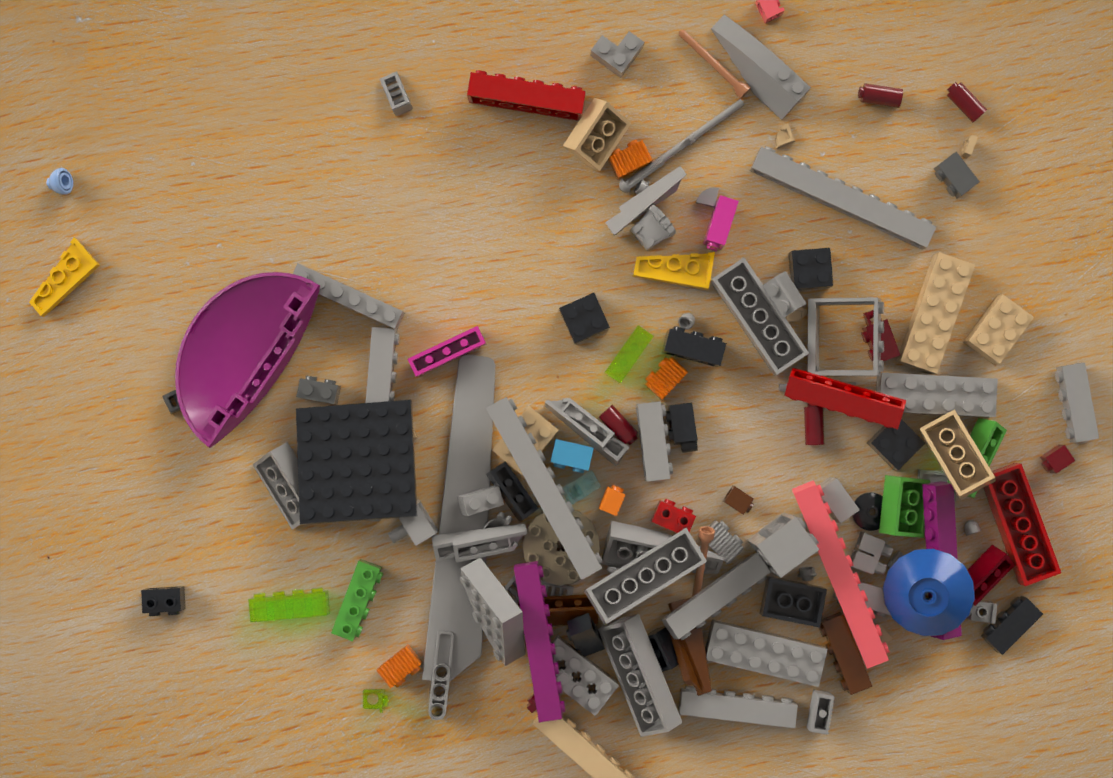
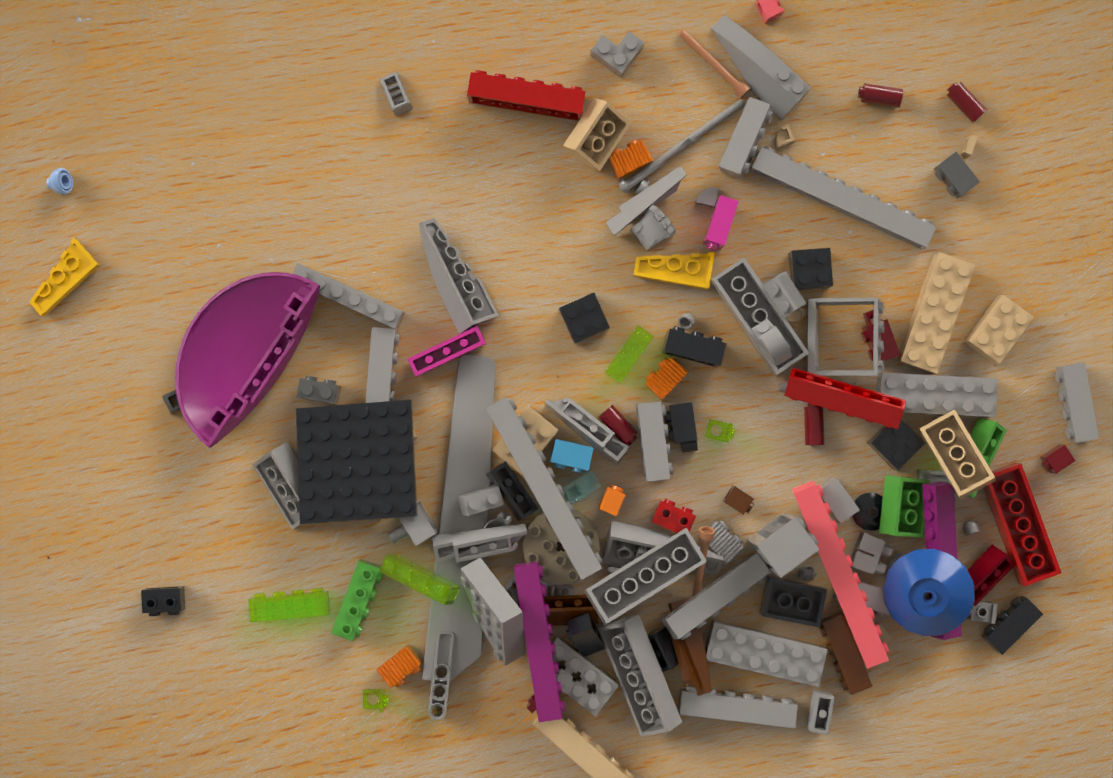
none -> clear neon green brick [379,554,460,605]
none -> light grey wedge [419,218,499,334]
none -> clear neon green bracket [705,419,735,443]
none -> light grey brick [719,97,774,179]
none -> light grey brick [751,319,792,366]

